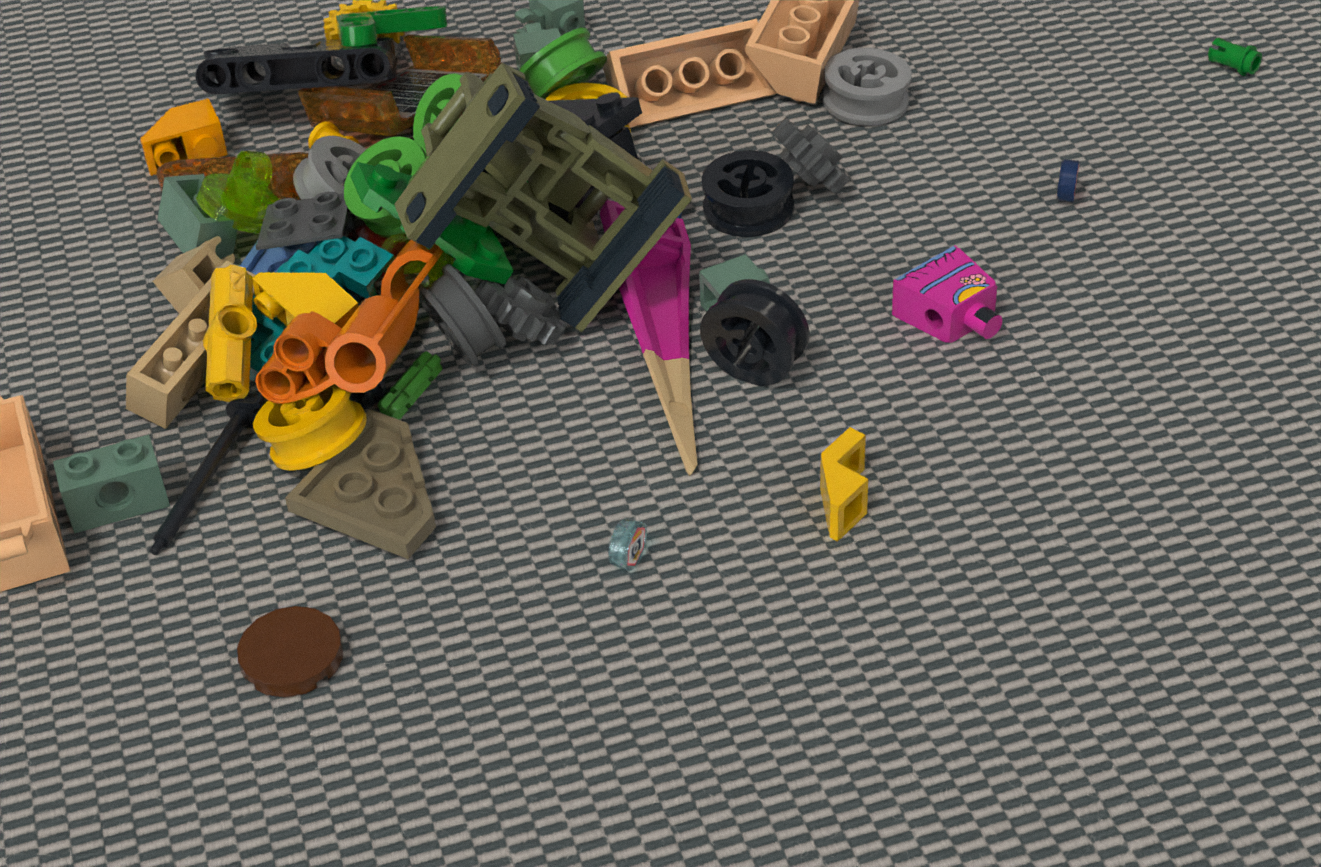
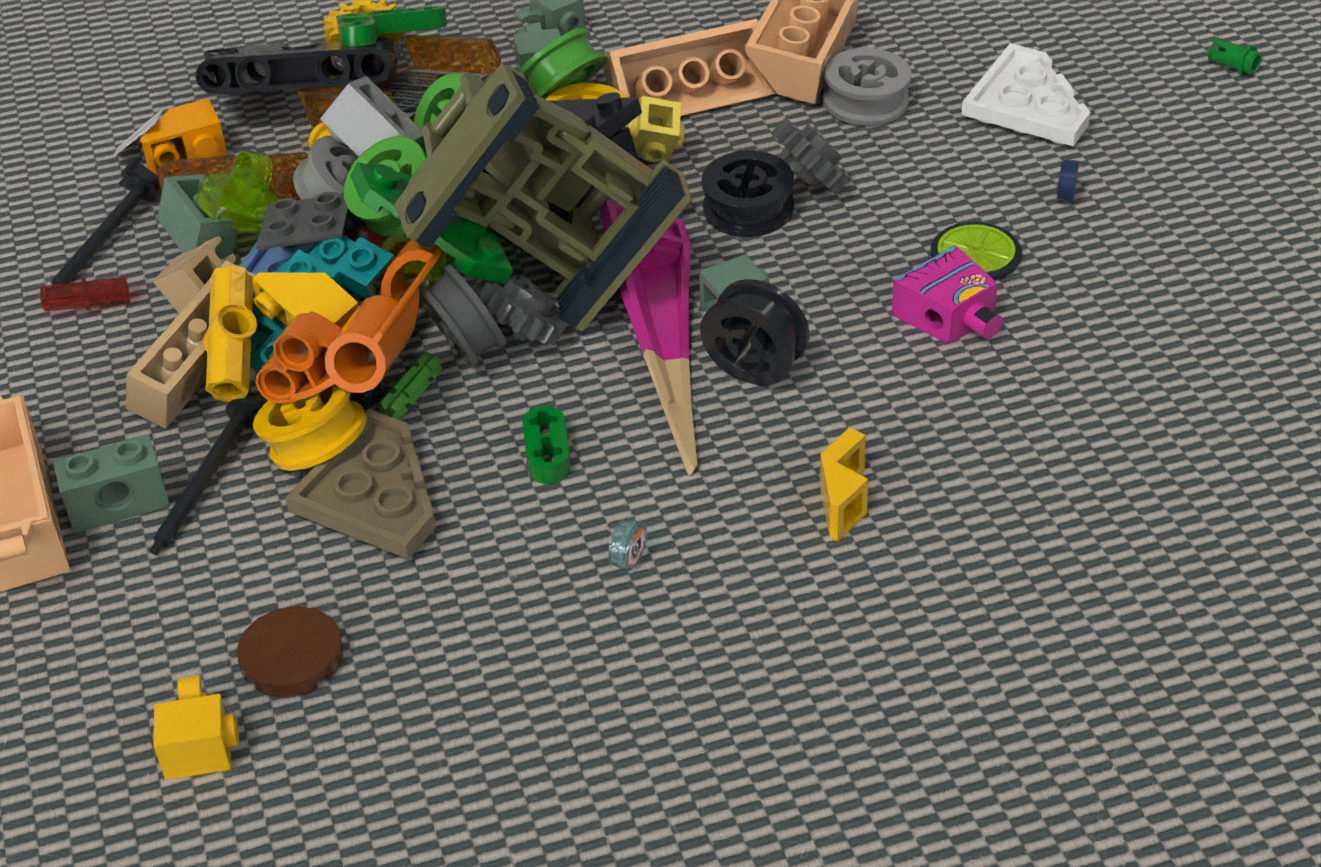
none -> clear red axle [40,275,130,312]
none -> black piece [46,158,163,296]
none -> white sticker [113,108,164,157]
none -> yellow brick [154,675,240,781]
none -> light grey brick [320,76,423,157]
none -> green beam [522,406,571,484]
none -> light yellow brick [625,96,685,162]
none -> lime wheel [930,222,1022,280]
none -> white plate [961,43,1090,146]

